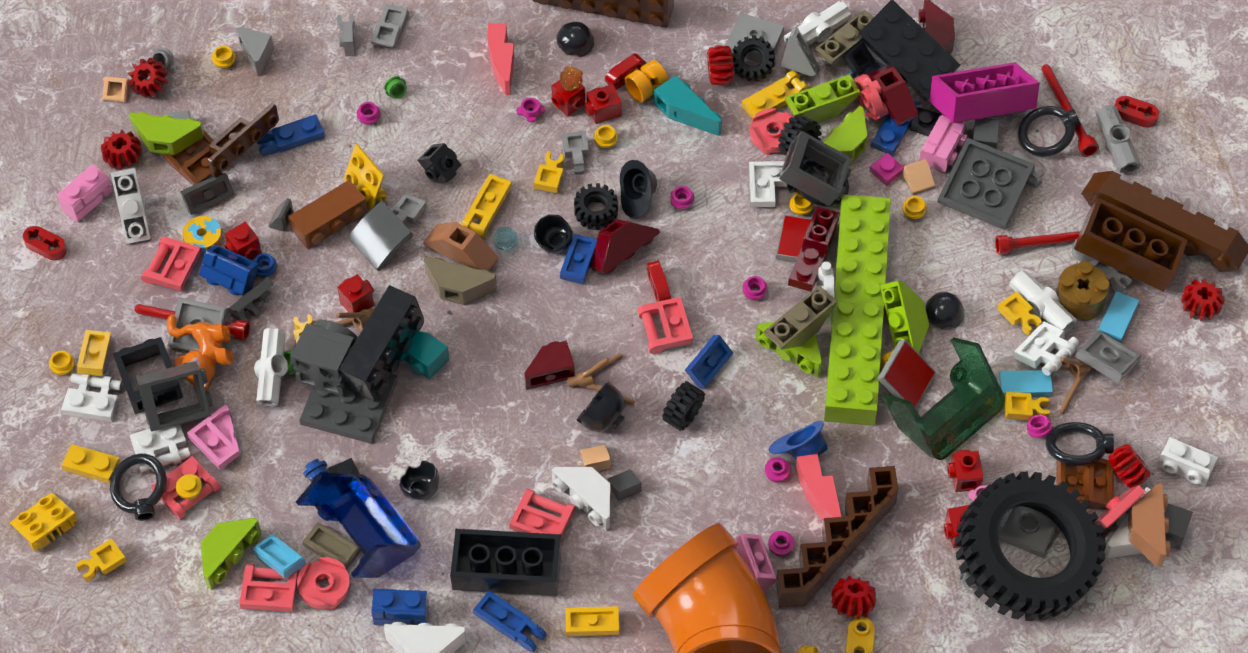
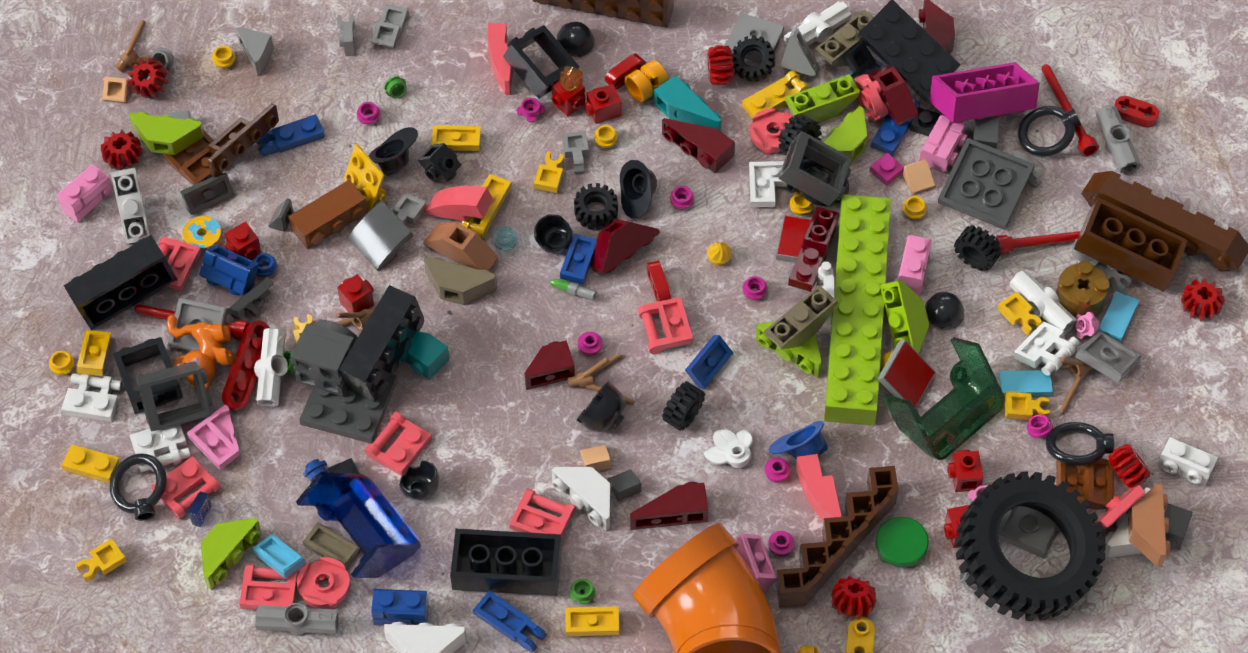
yellow hinge [10,493,78,552] -> none
red beam [23,226,67,261] -> none
yellow plate [176,474,202,500] -> none
none -> black brick [63,235,178,330]
none -> medium nougat plant [114,20,151,72]
none -> clear blue tile [188,491,212,527]
none -> red plate [222,320,269,411]
none -> light grey piece [255,603,339,636]
none -> coral plate [364,412,432,476]
none -> black piece [368,127,418,176]
none -> coral slope [424,186,494,221]
none -> yellow plate [431,125,481,151]
none -> black window [503,25,580,99]
none -> light grey piece [550,278,597,300]
none -> bright green plate [570,579,596,604]
none -> dark pink plate [578,332,603,356]
none -> dark red slope [630,482,708,530]
none -> dark red slope [662,118,735,173]
none -> white plate [704,429,753,468]
none -> yellow plate [707,241,732,266]
none -> green tile [875,517,929,568]
none -> bright pink brick [898,235,932,295]
none -> black tyre [954,225,1002,271]
none -> bright pink plate [1075,312,1099,339]

